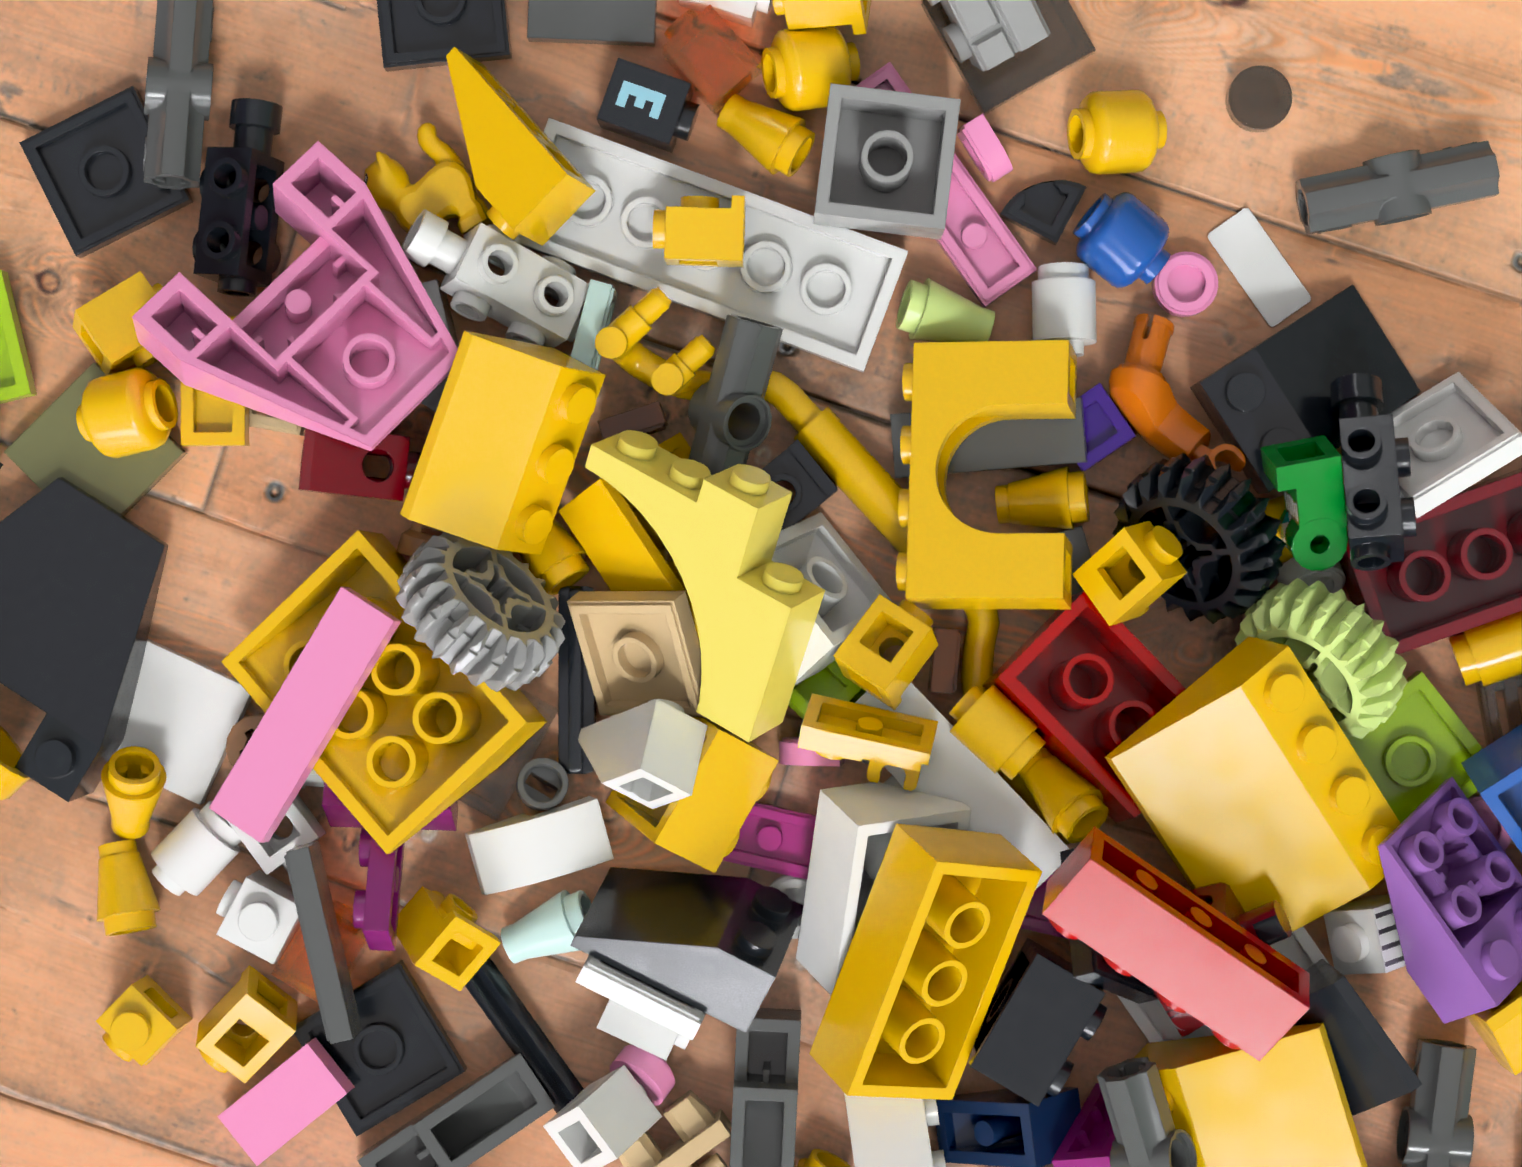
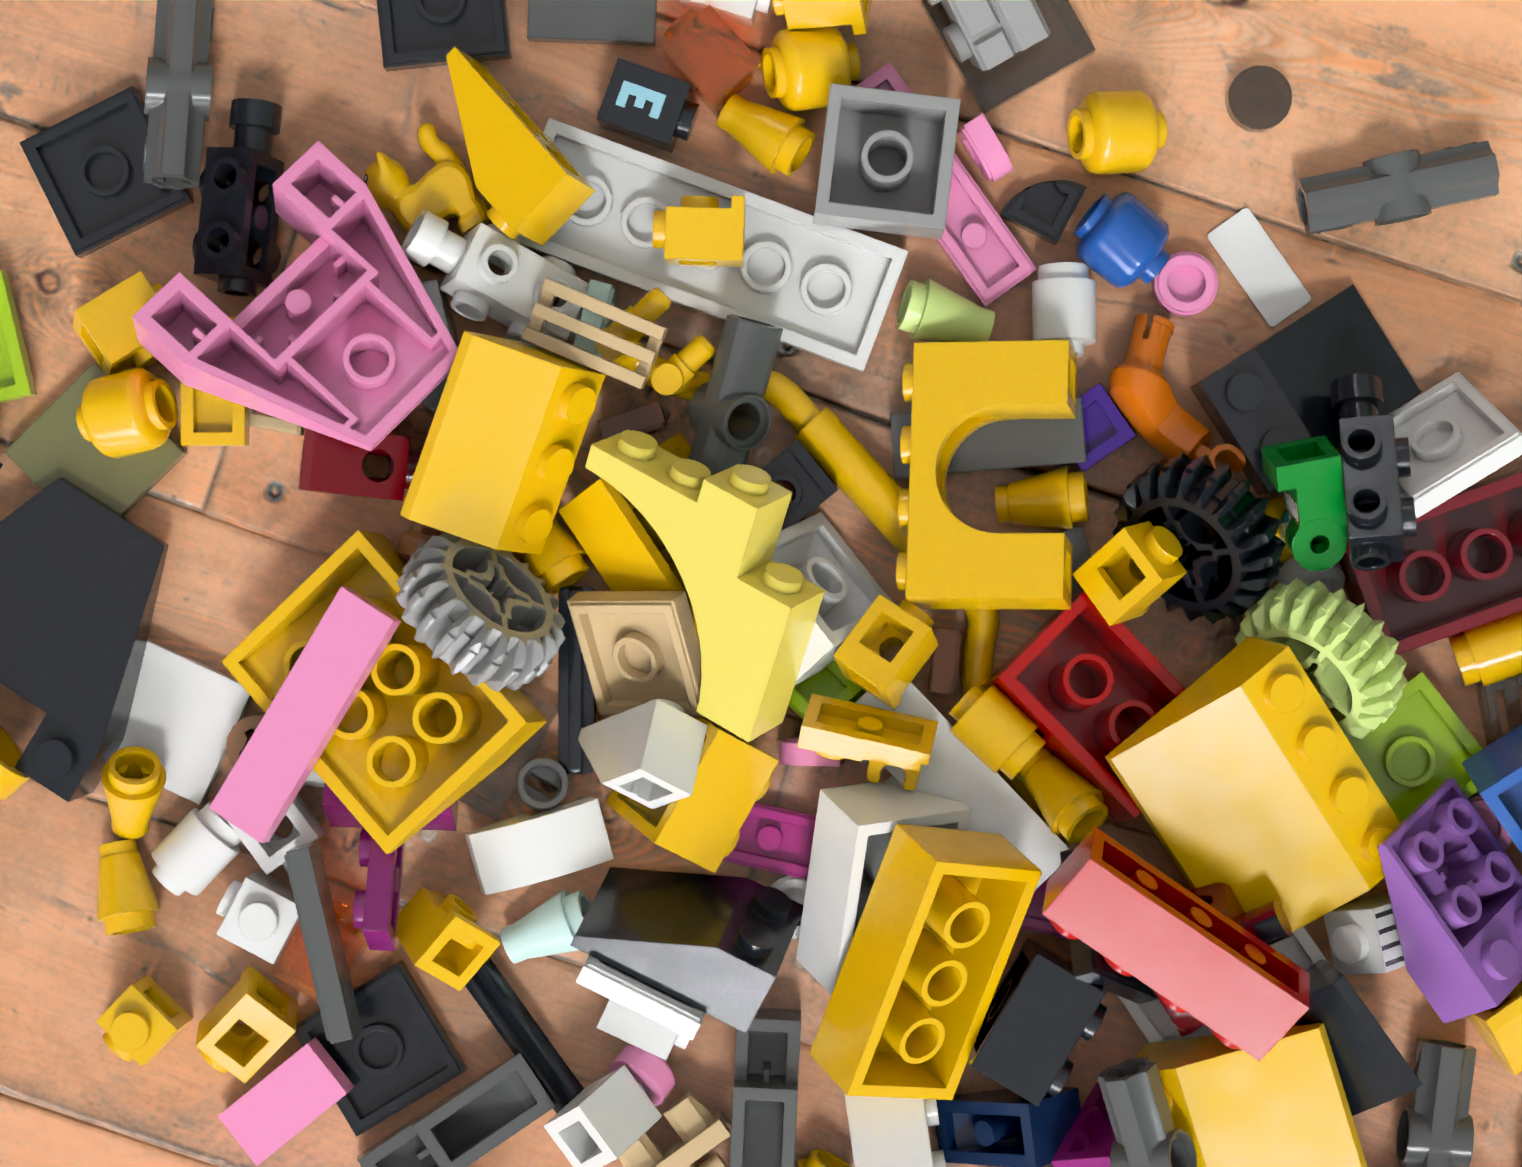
none -> tan tile [521,278,668,389]

